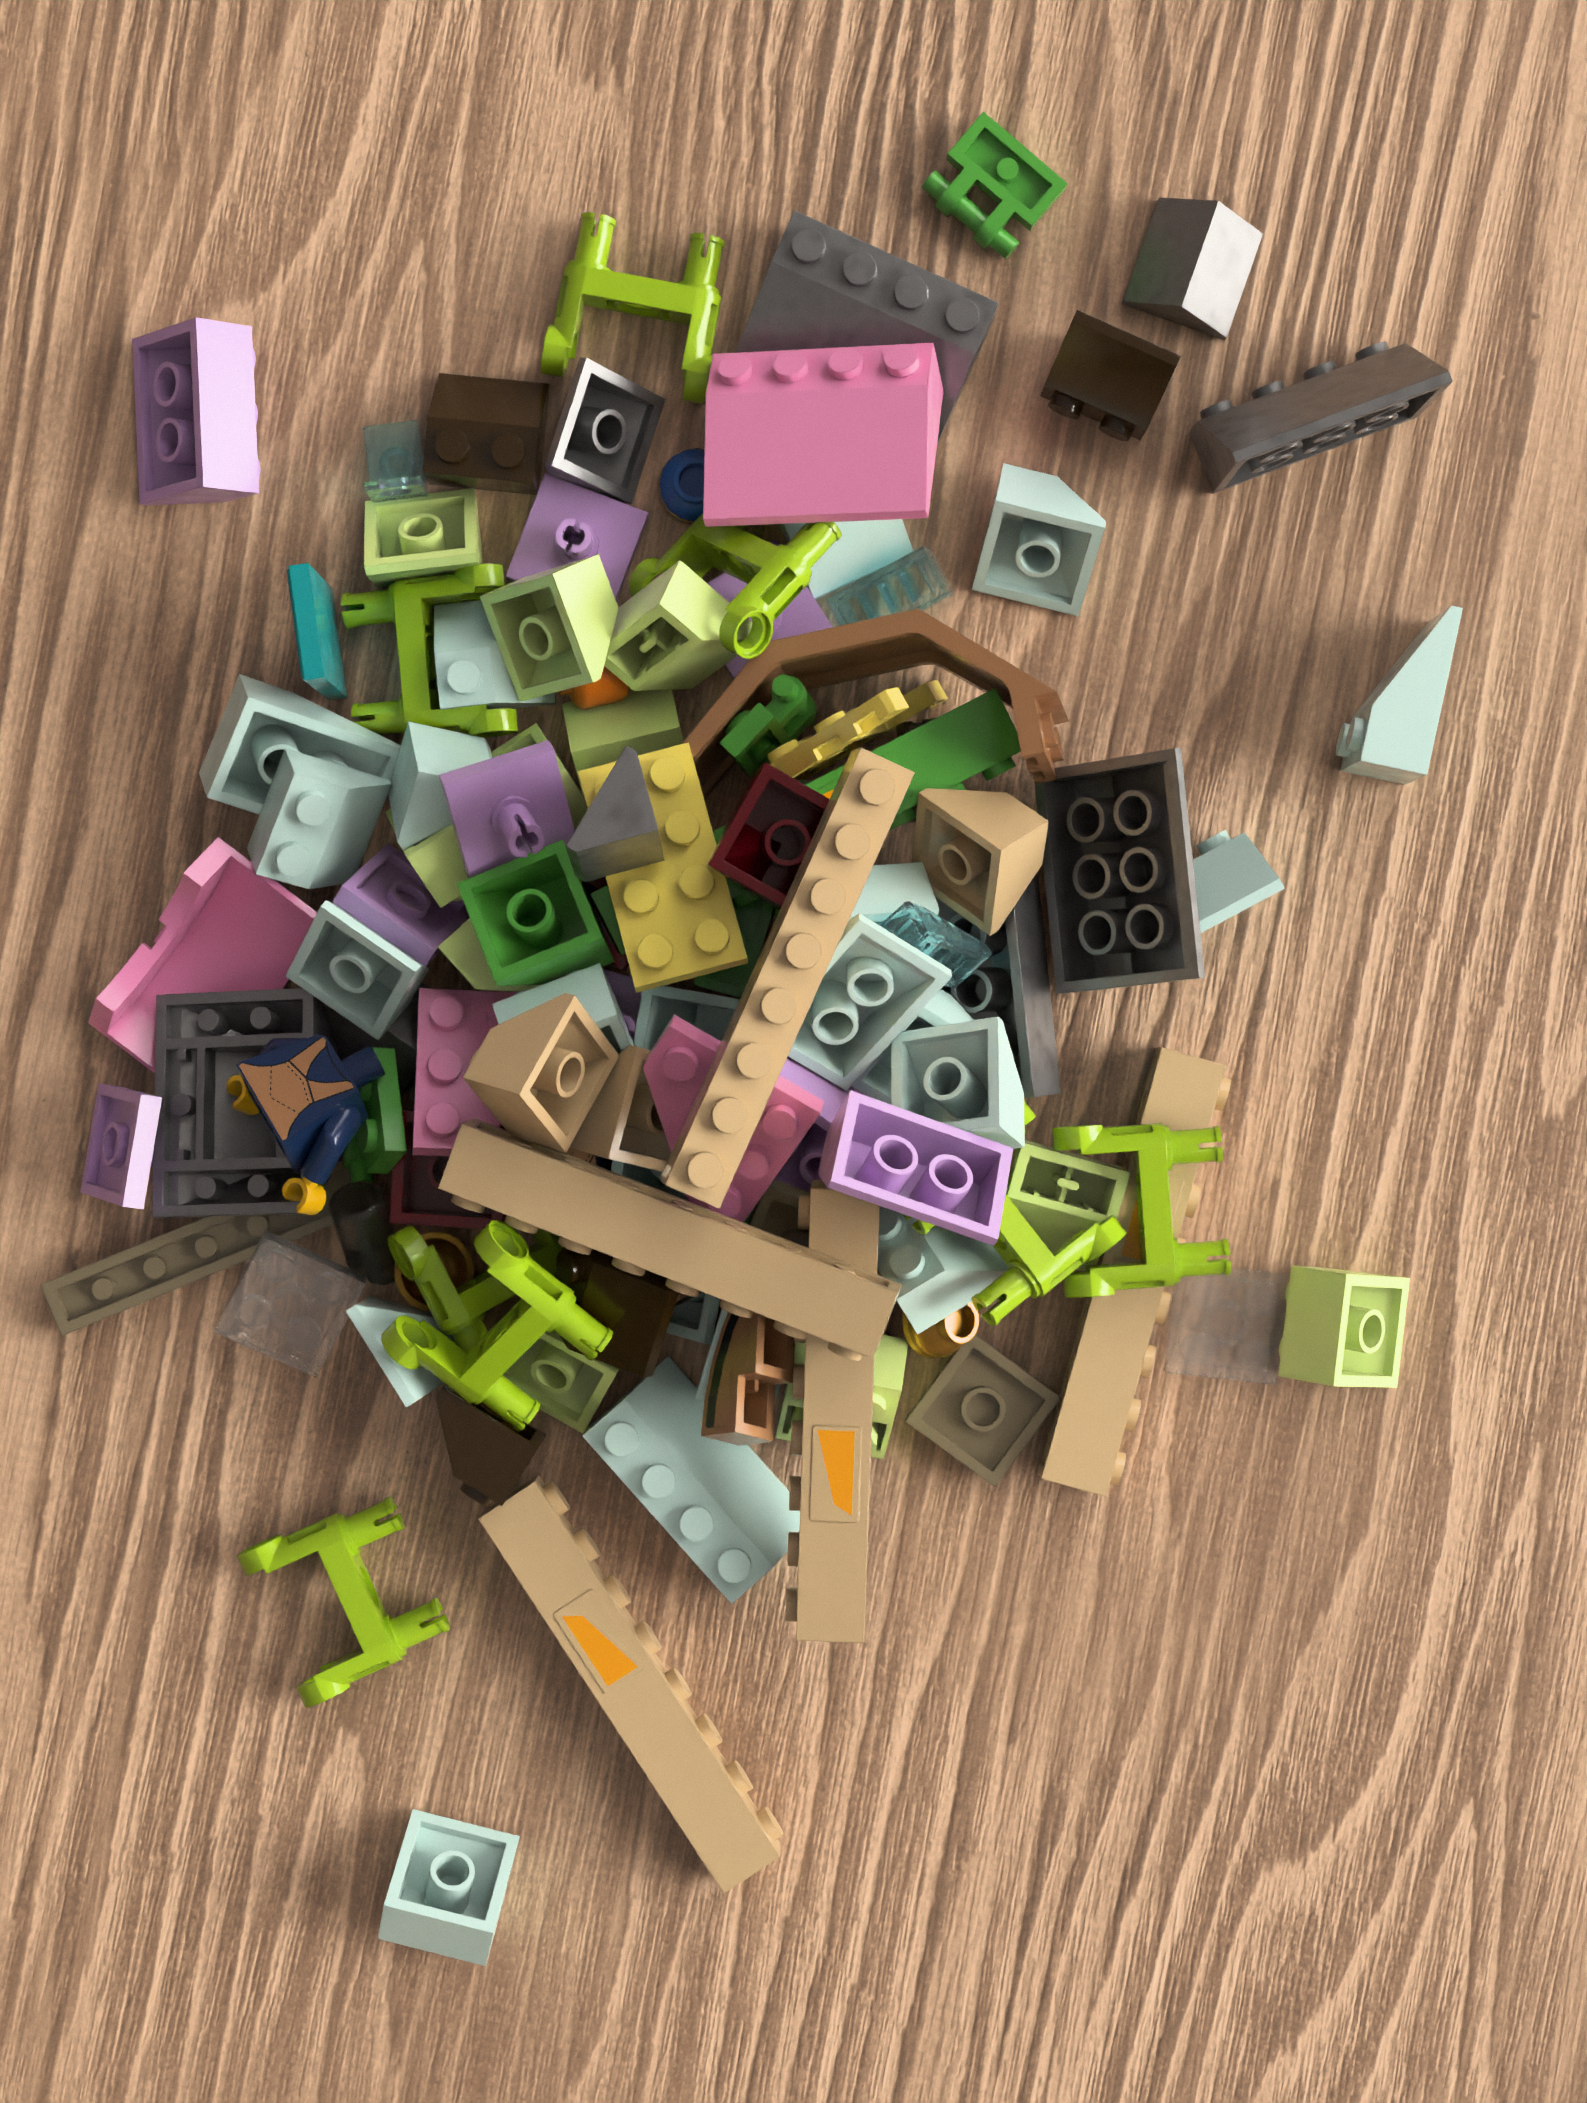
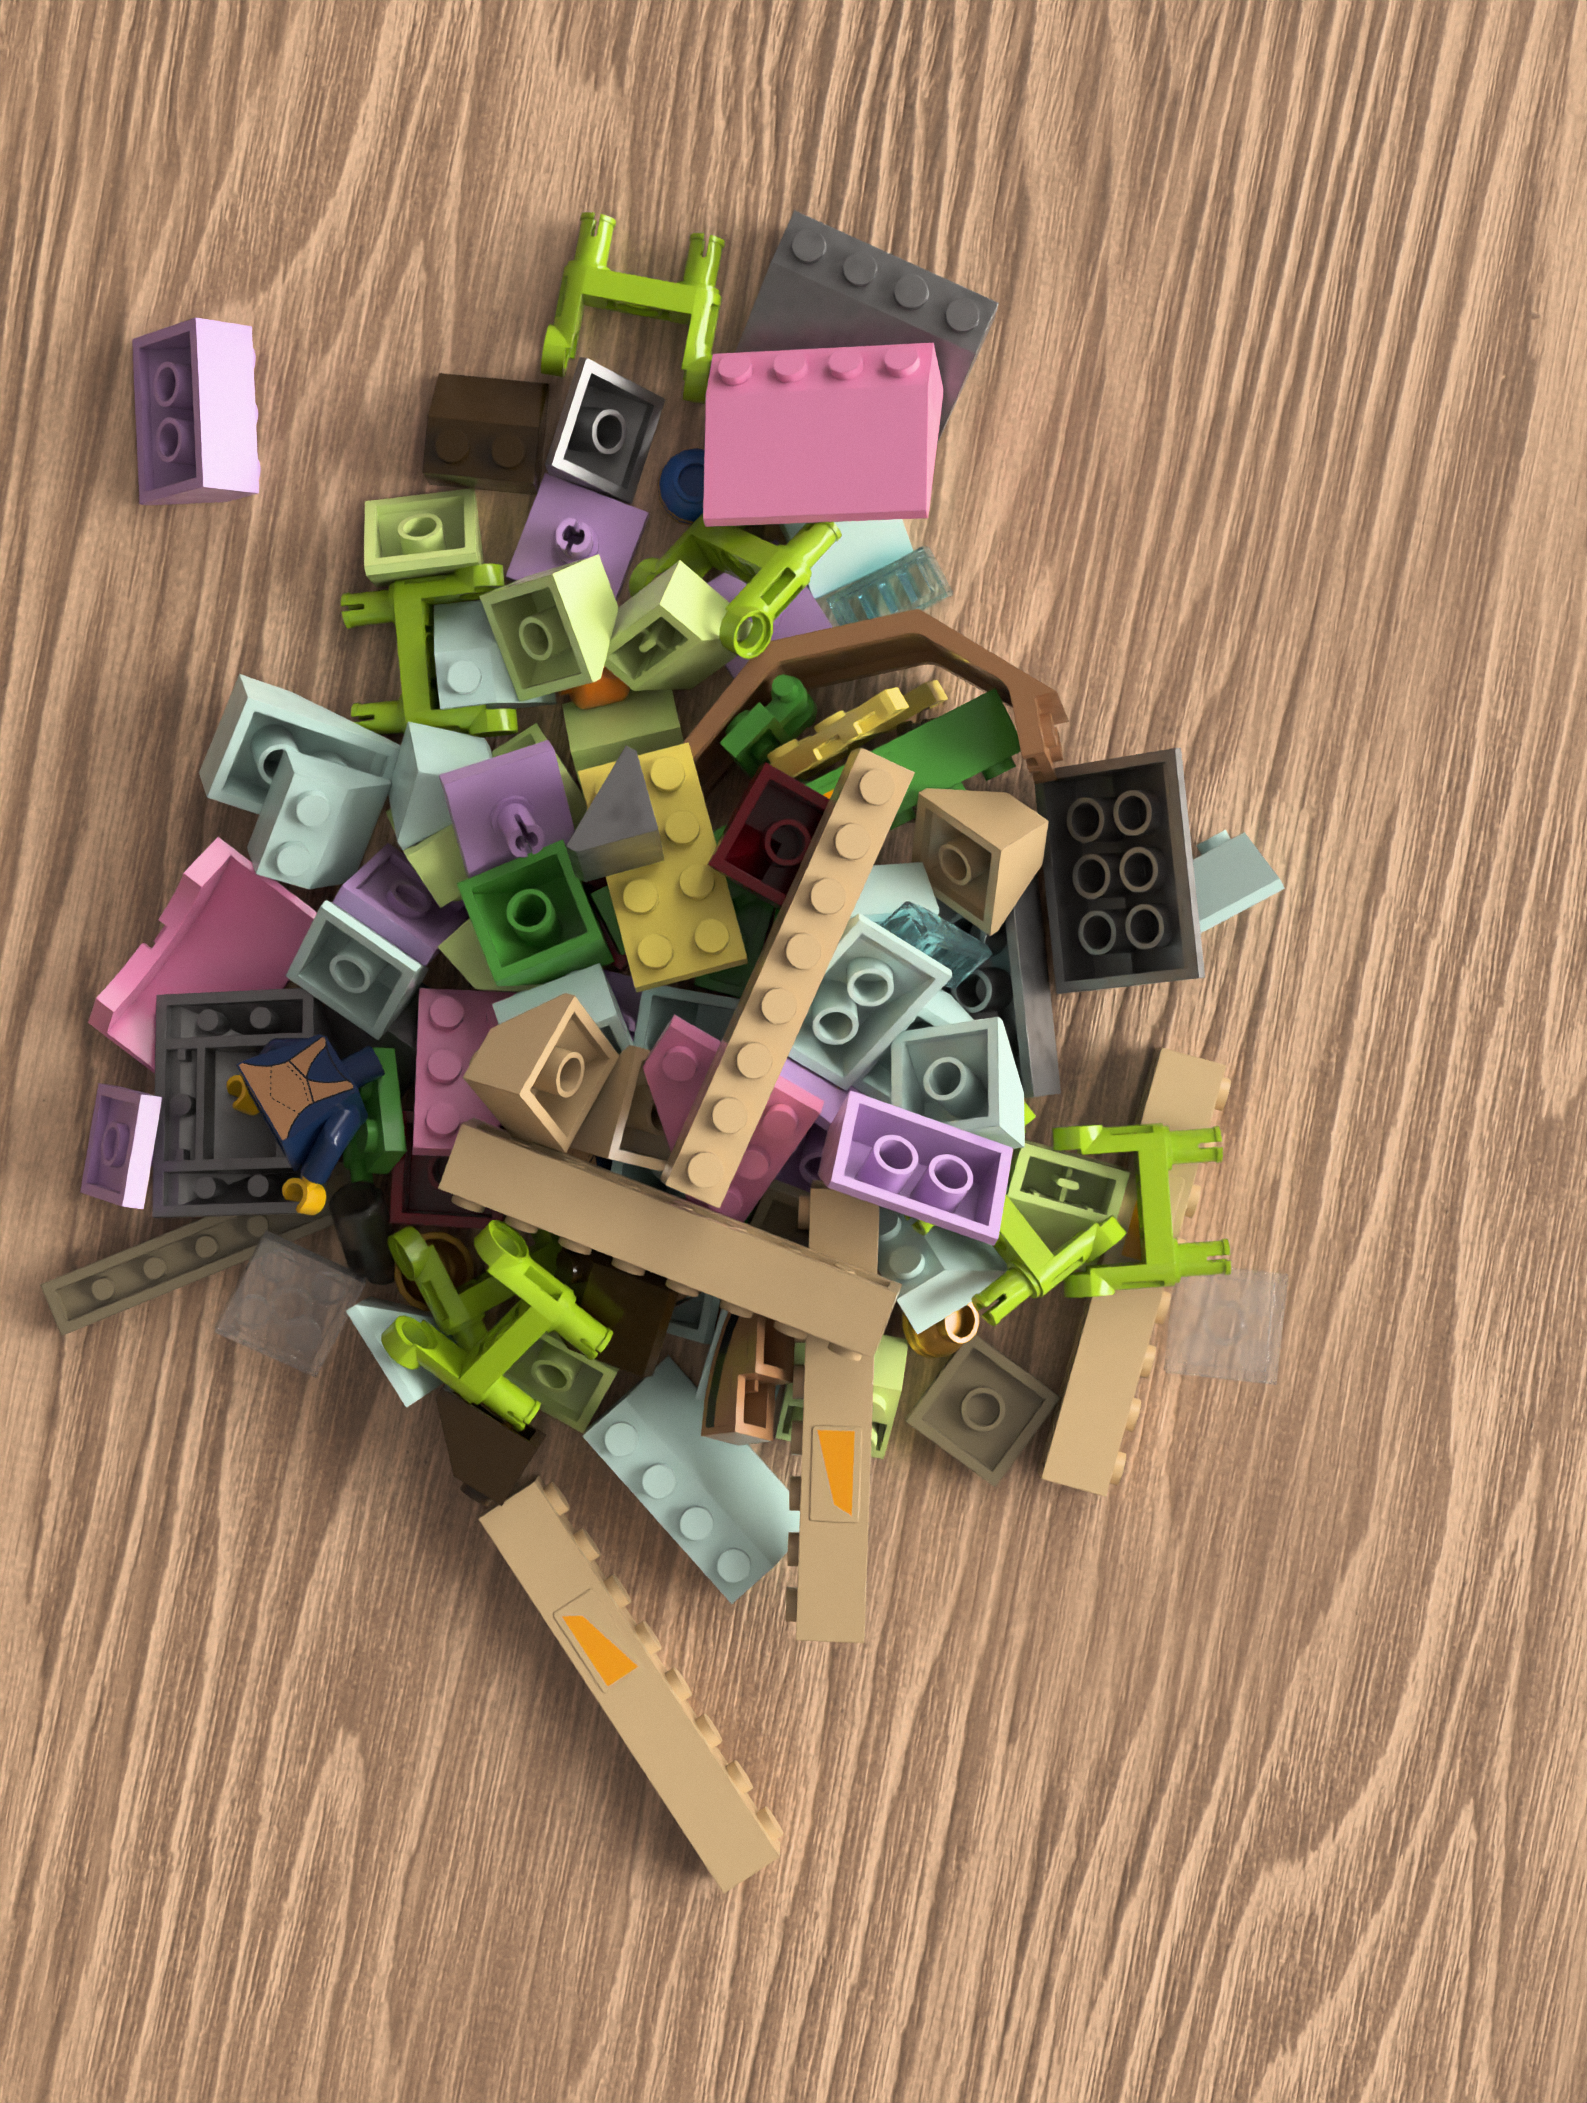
lime connector [236,1496,450,1708] -> none
teal tile [286,563,348,700] -> none
clear light blue bracket [363,420,428,503] -> none
light aqua slope [378,1809,520,1966] -> none
bright green plate [921,111,1068,260] -> none
light aqua slope [972,463,1106,616] -> none
dark brown slope [1040,310,1181,441] -> none
flat silver slope [1122,197,1263,340] -> none
flat silver slope [1189,341,1453,494] -> none
yellowish green slope [1278,1265,1410,1388] -> none
light aqua slope [1336,606,1463,785] -> none

